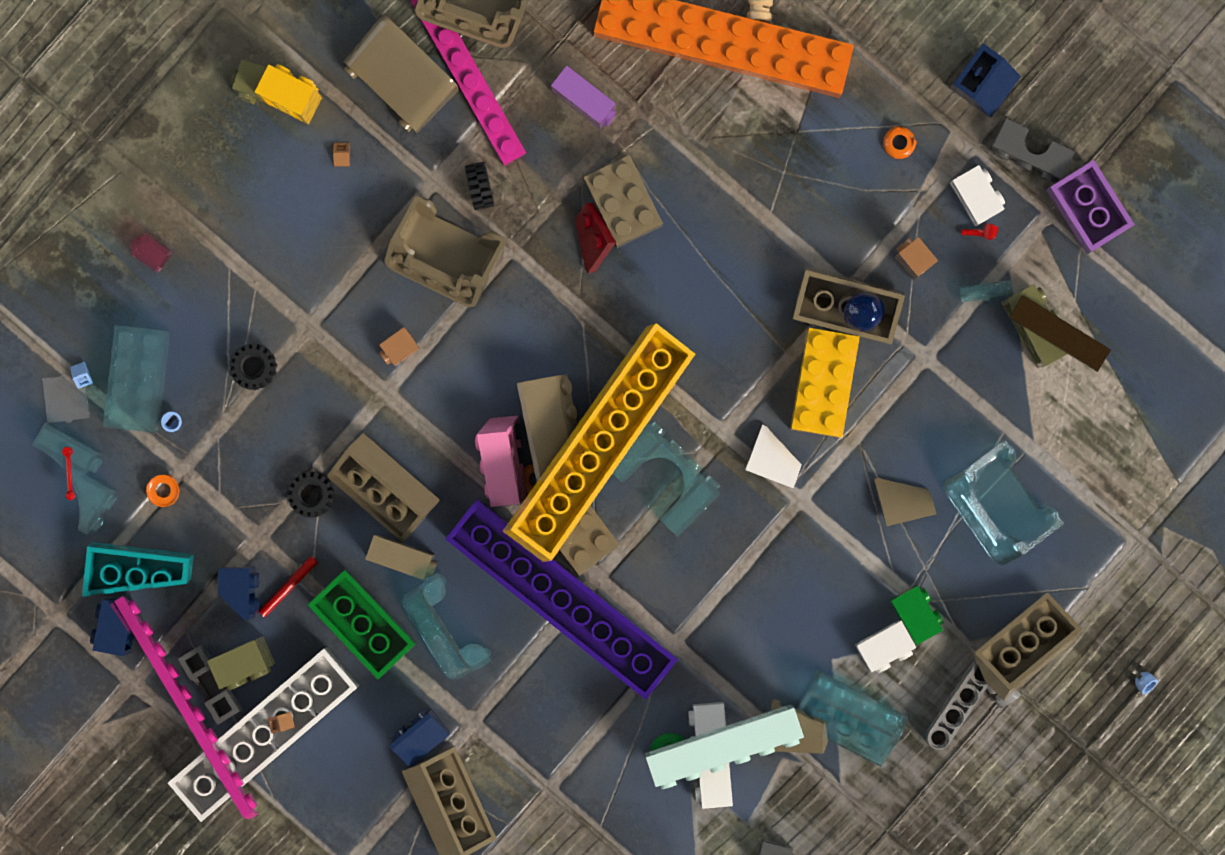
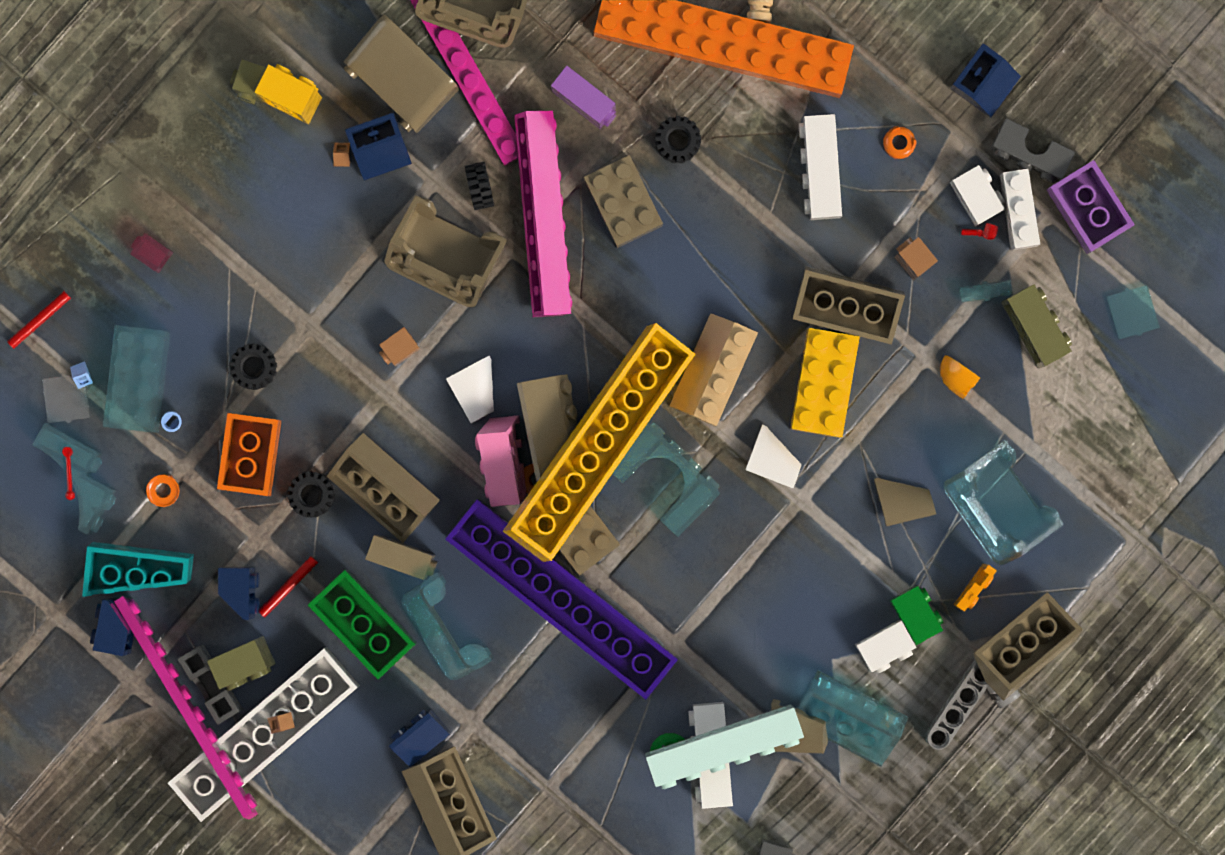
dark red wing [575,202,616,273] -> none
clear blue hair [843,292,885,332] -> none
dark brown tile [1009,295,1111,372] -> none
light blue hinge [1135,672,1158,694] -> none
none -> red bar [7,291,71,349]
none -> orange brick [217,413,282,496]
none -> dark blue slope [345,113,412,181]
none -> white slope [446,356,494,424]
none -> brick [514,111,572,318]
none -> black tyre [655,116,701,163]
none -> tan slope [670,313,758,427]
none -> white brick [799,114,842,220]
none -> light orange brick [940,355,980,399]
none -> light orange wing [954,564,997,612]
none -> white brick [999,169,1040,251]
none -> clear light blue piece [1106,285,1160,339]

